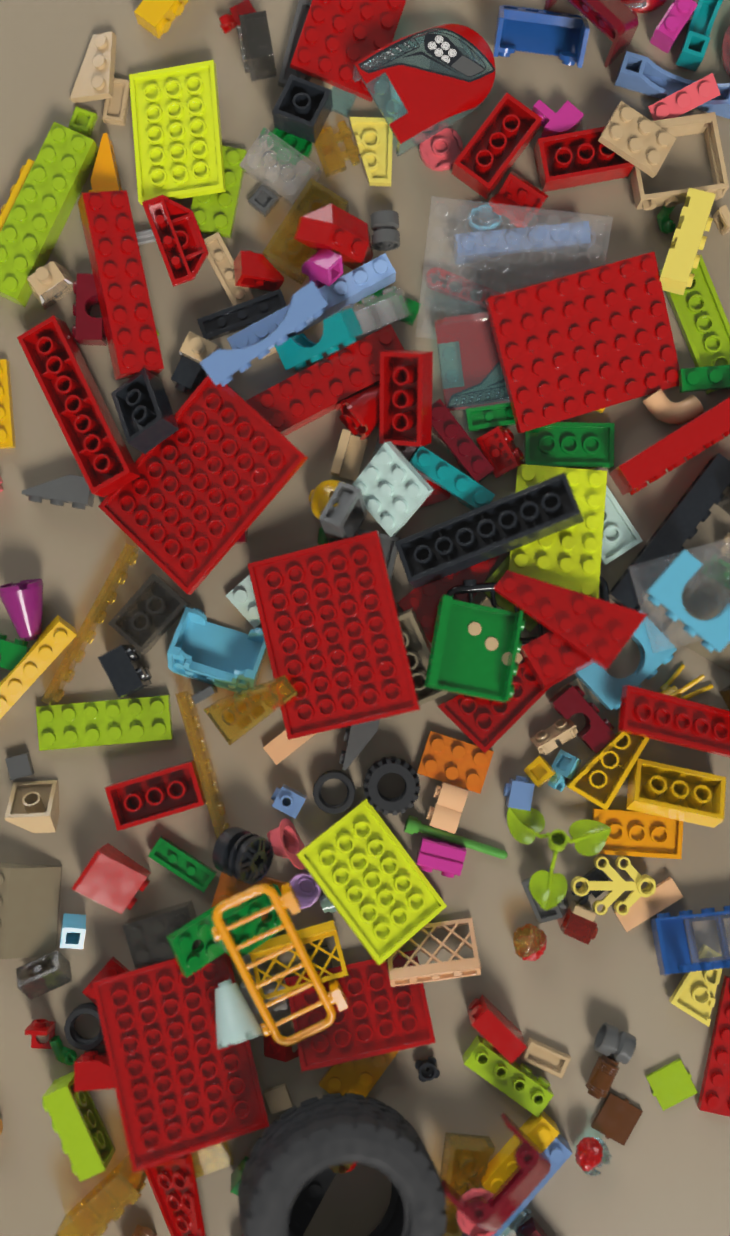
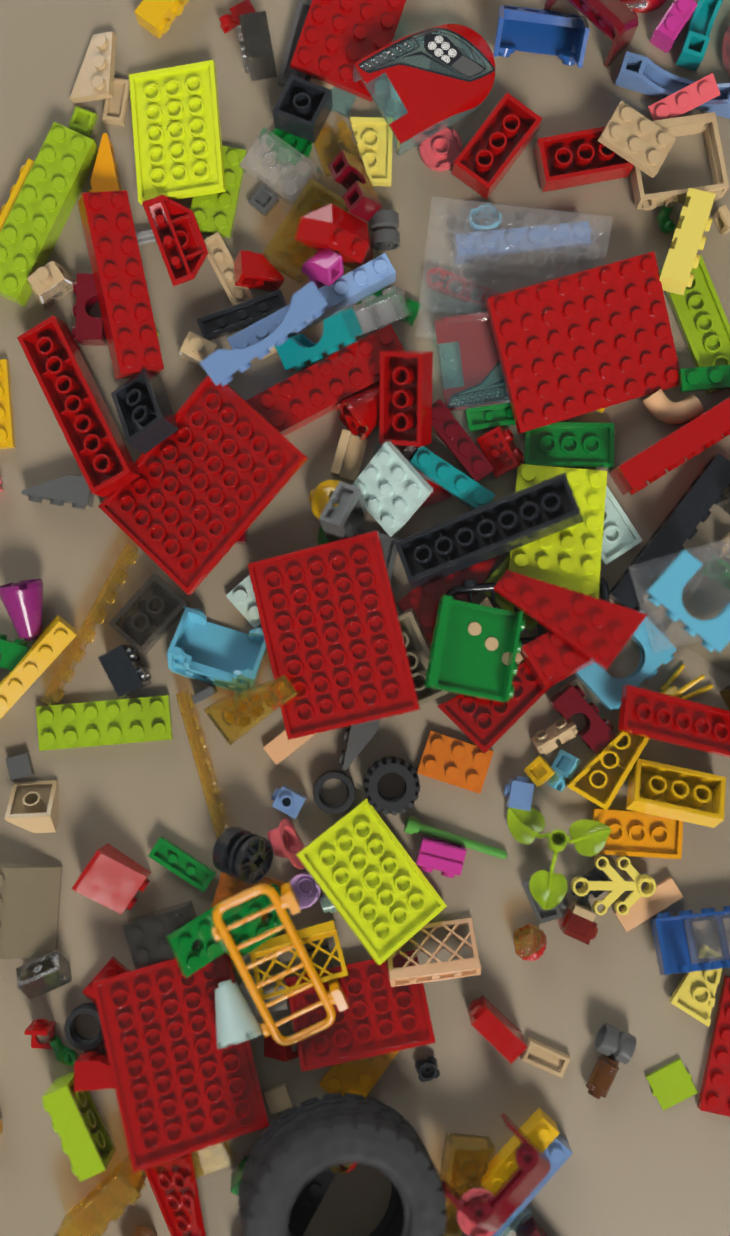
medium azure brick [60,913,86,949] -> none
red brick [105,759,208,831] -> none
black brick [171,356,206,394] -> none
light nougat brick [426,782,469,834] -> none
lime brick [462,1035,554,1117] -> none
red bracket [488,171,548,228] -> none
dark pink brick [532,99,584,138] -> none
red piece [575,1137,612,1176] -> none
reddish brown piece [591,1092,643,1146] -> none
none -> dark red arch [328,150,382,222]

